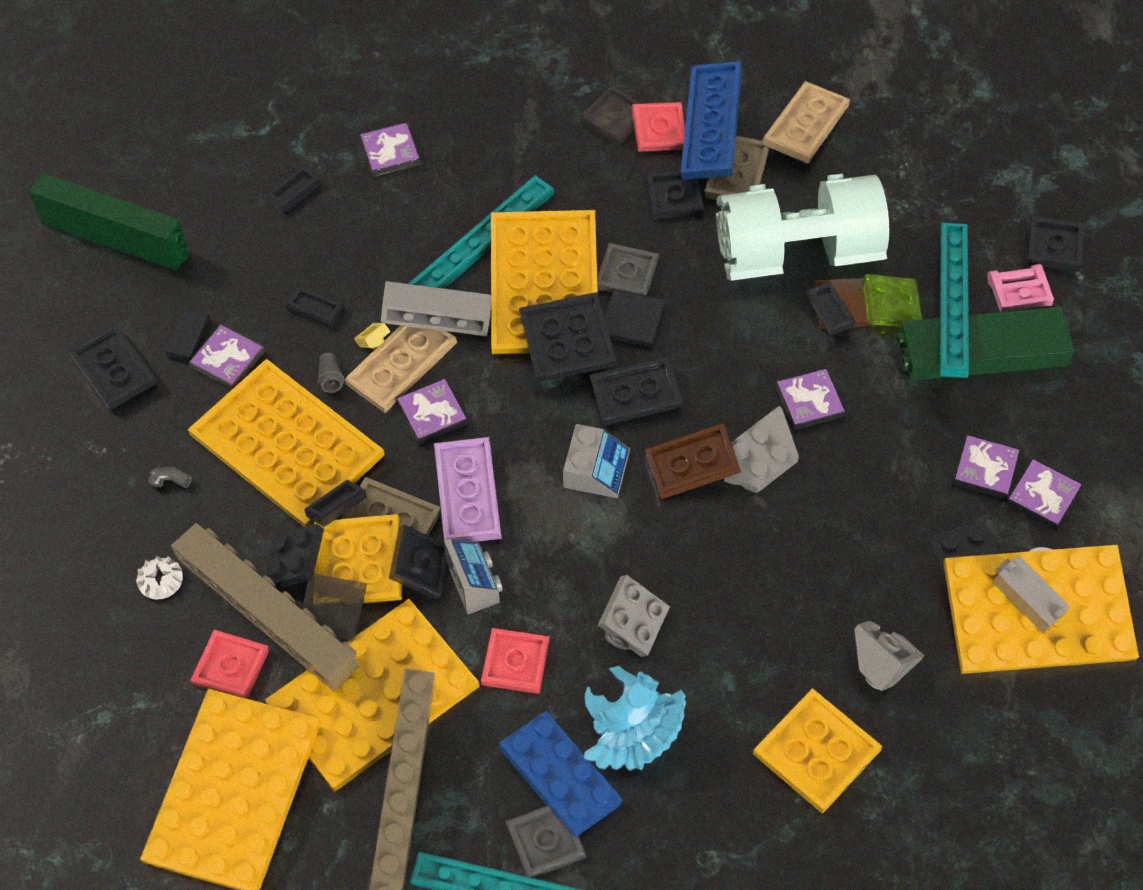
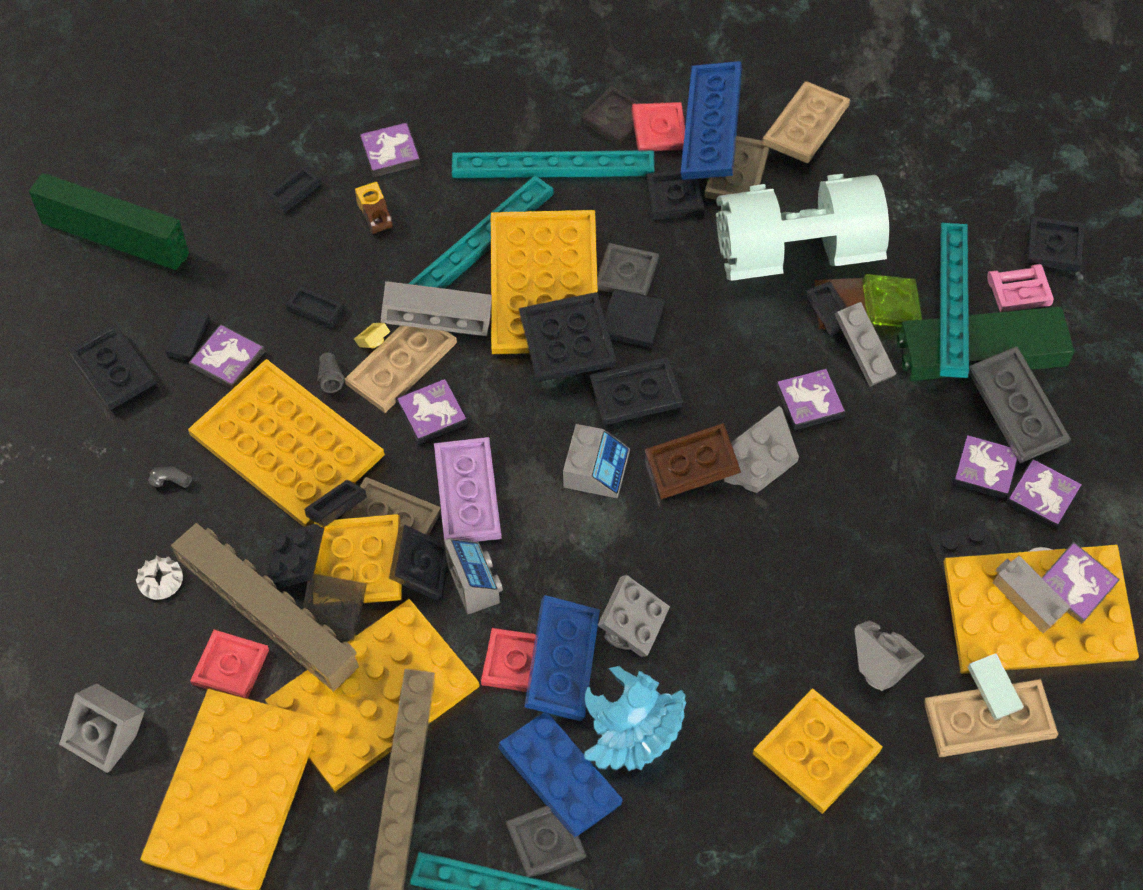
none -> light grey slope [59,683,145,773]
none -> reddish brown leg [355,182,393,234]
none -> teal tile [452,151,654,178]
none -> blue plate [524,595,600,721]
none -> light grey plate [835,302,896,386]
none -> tan tile [924,679,1058,757]
none -> light aqua tile [968,653,1024,721]
none -> dark grey tile [969,346,1071,463]
none -> tile [1042,542,1120,624]

